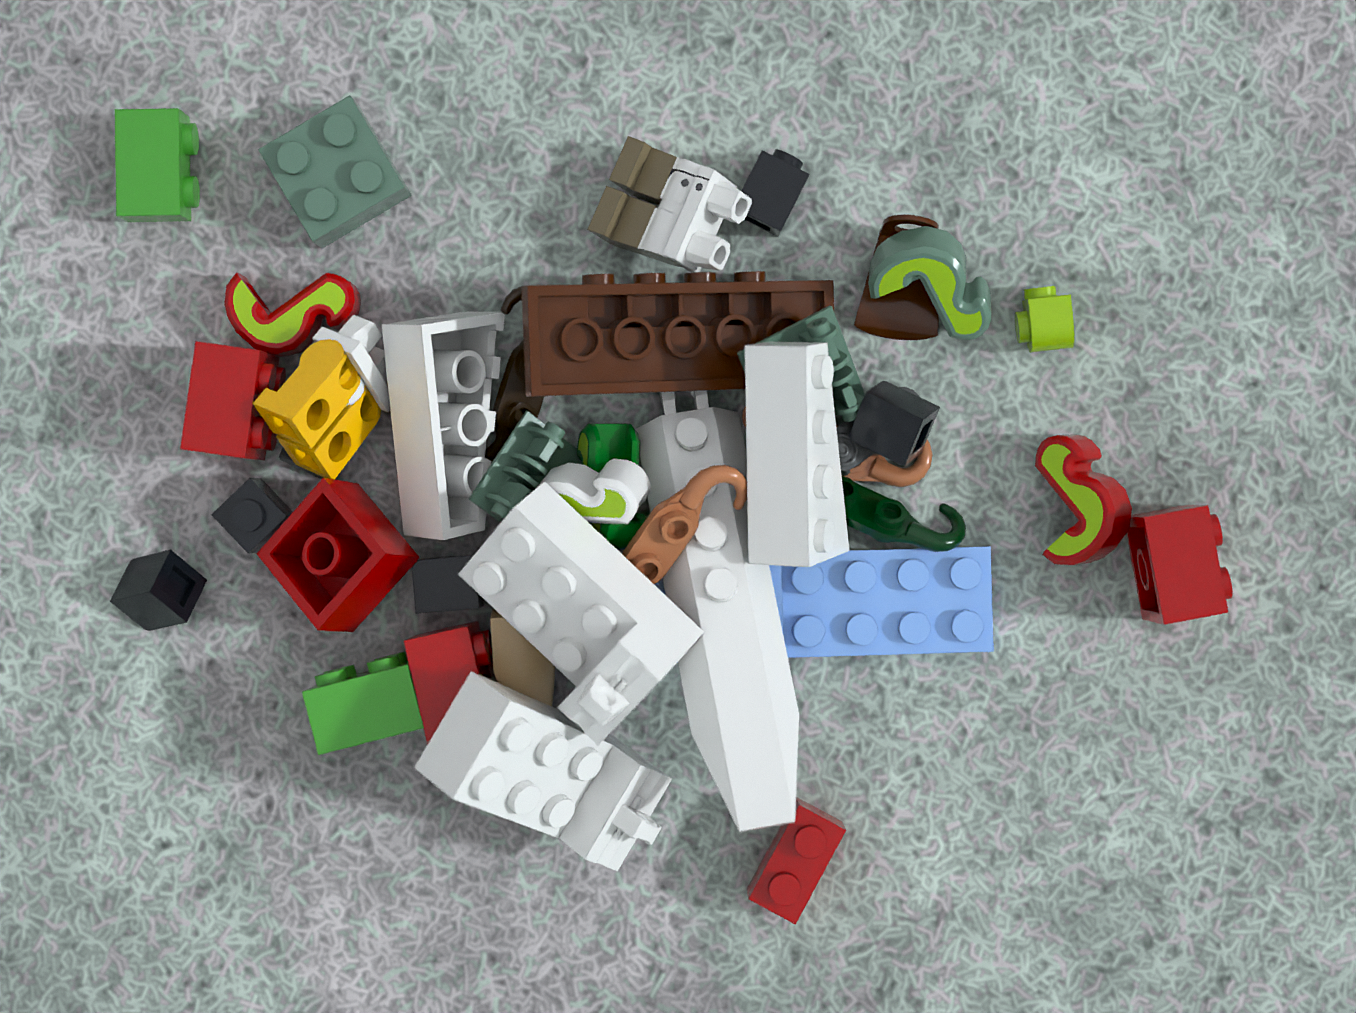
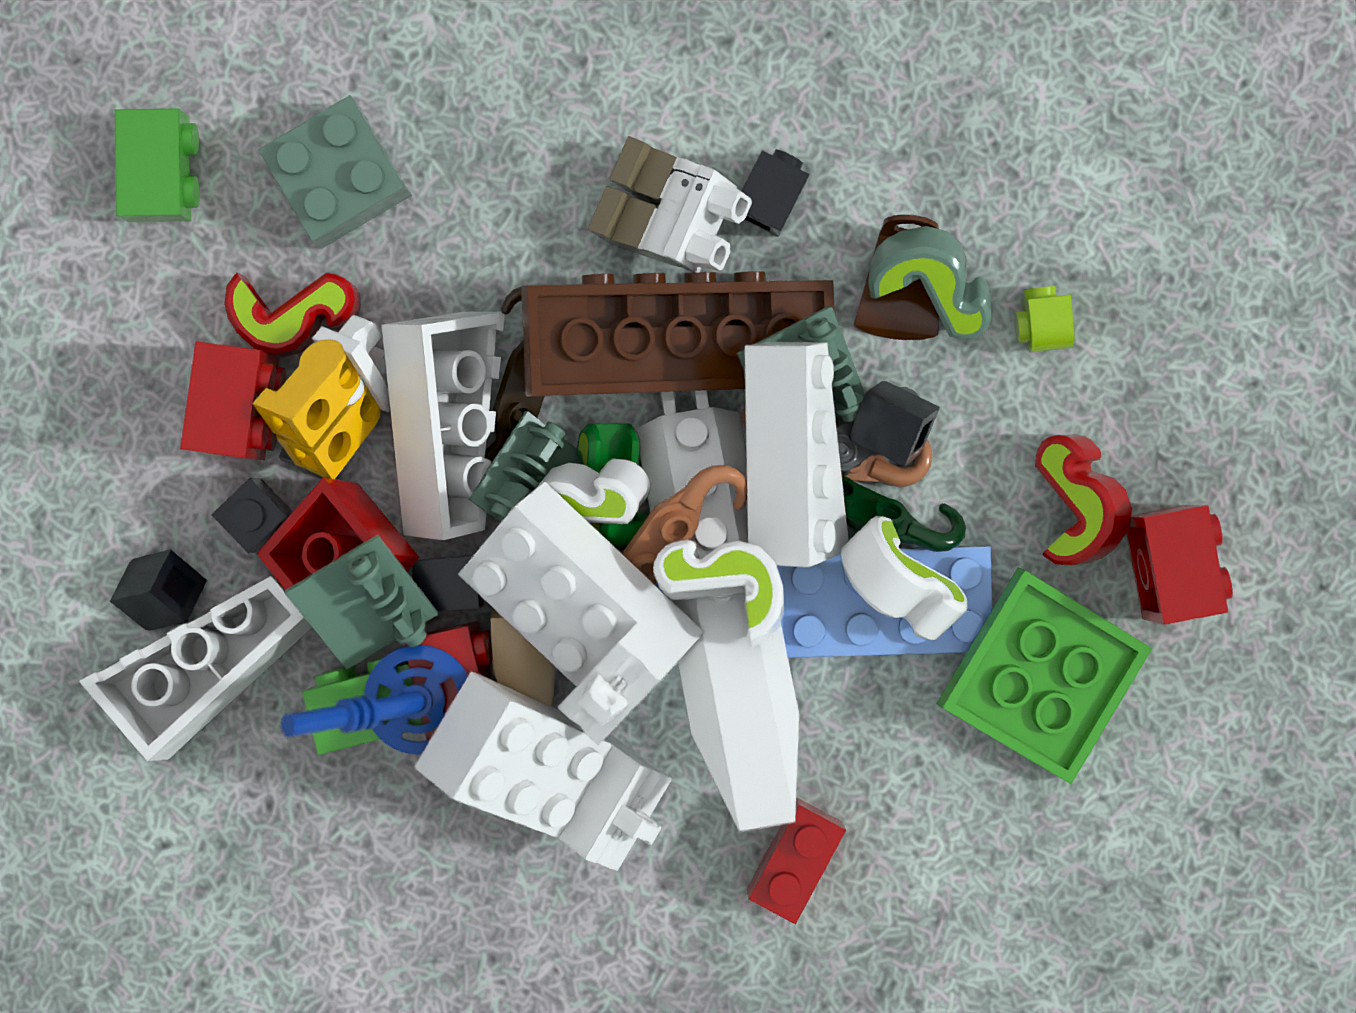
none -> white wedge [79,576,312,761]
none -> blue dish [281,645,468,755]
none -> sand green hinge [285,534,438,670]
none -> white animal [654,540,784,647]
none -> white animal [841,516,968,640]
none -> bright green plate [936,567,1152,784]

